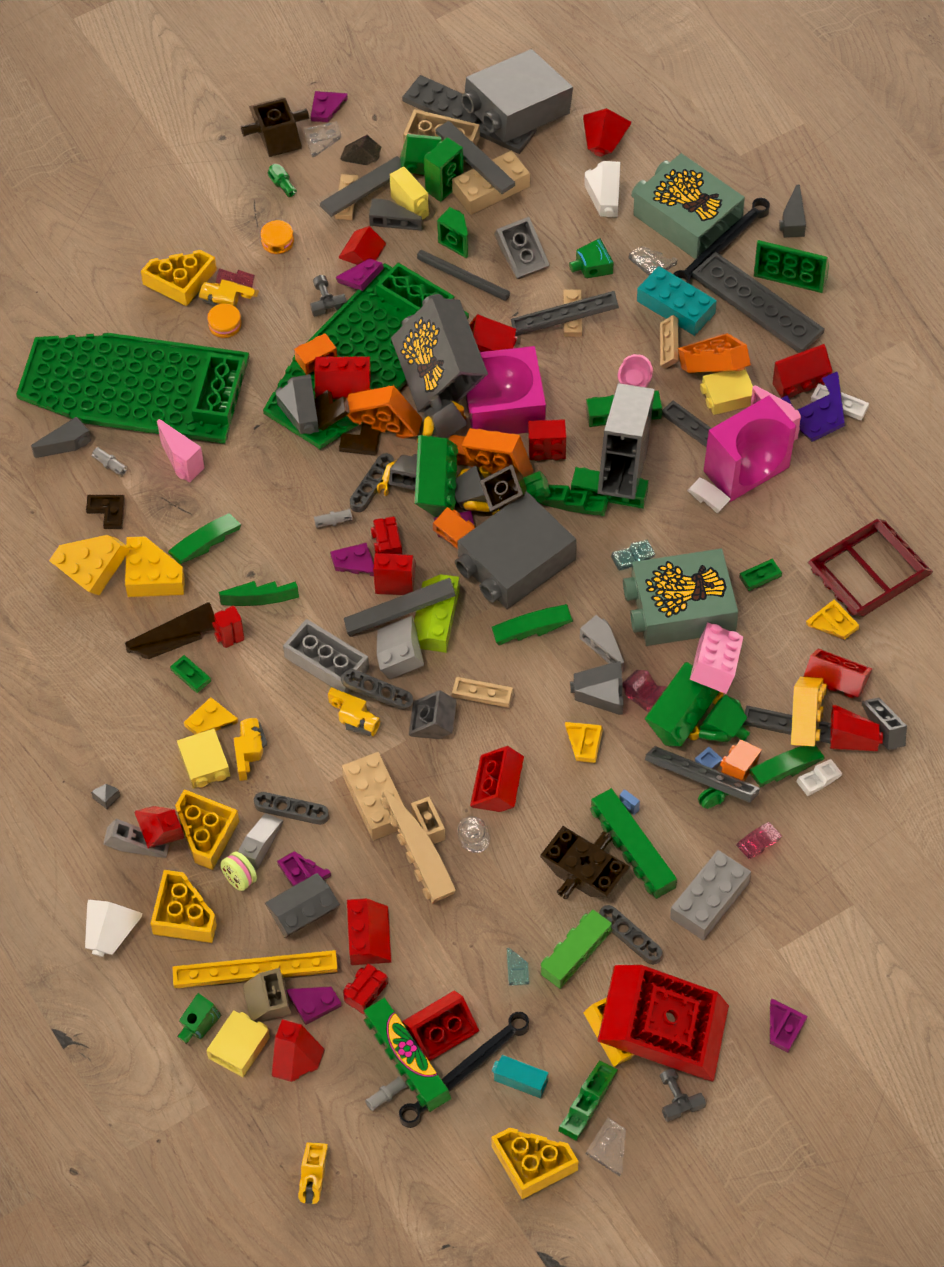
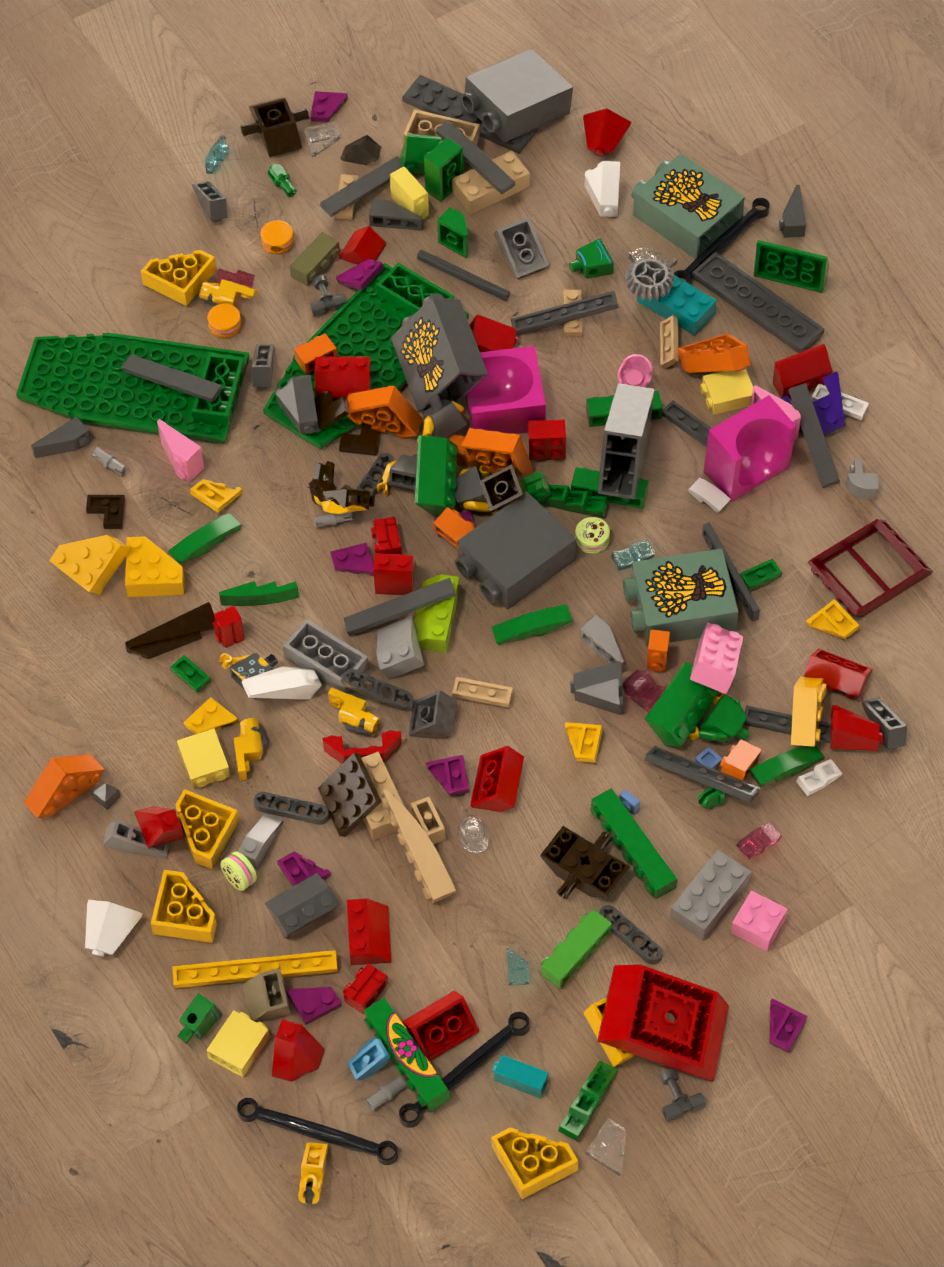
none -> orange brick [23,754,105,818]
none -> dark grey tile [121,354,222,402]
none -> yellow wing [190,479,242,513]
none -> dark grey slope [192,181,228,222]
none -> clear light blue slope [205,137,229,174]
none -> torso [218,653,278,700]
none -> black piece [237,1098,398,1165]
none -> white wedge [242,666,322,700]
none -> dark grey slope [252,344,274,388]
none -> olive brick [290,232,340,286]
none -> dark brown hips [307,461,375,514]
none -> dark brown plate [318,753,382,837]
none -> red slope [323,730,402,764]
none -> dark azure slope [347,1037,390,1081]
none -> magenta wing [426,755,469,797]
none -> yellowish green head [575,517,610,554]
none -> light grey gear [625,256,674,301]
none -> orange brick [647,630,670,672]
none -> dark grey tile [702,522,760,622]
none -> bright pink brick [731,891,787,951]
none -> dark grey tile [788,383,840,488]
none -> light grey brick [846,458,879,499]

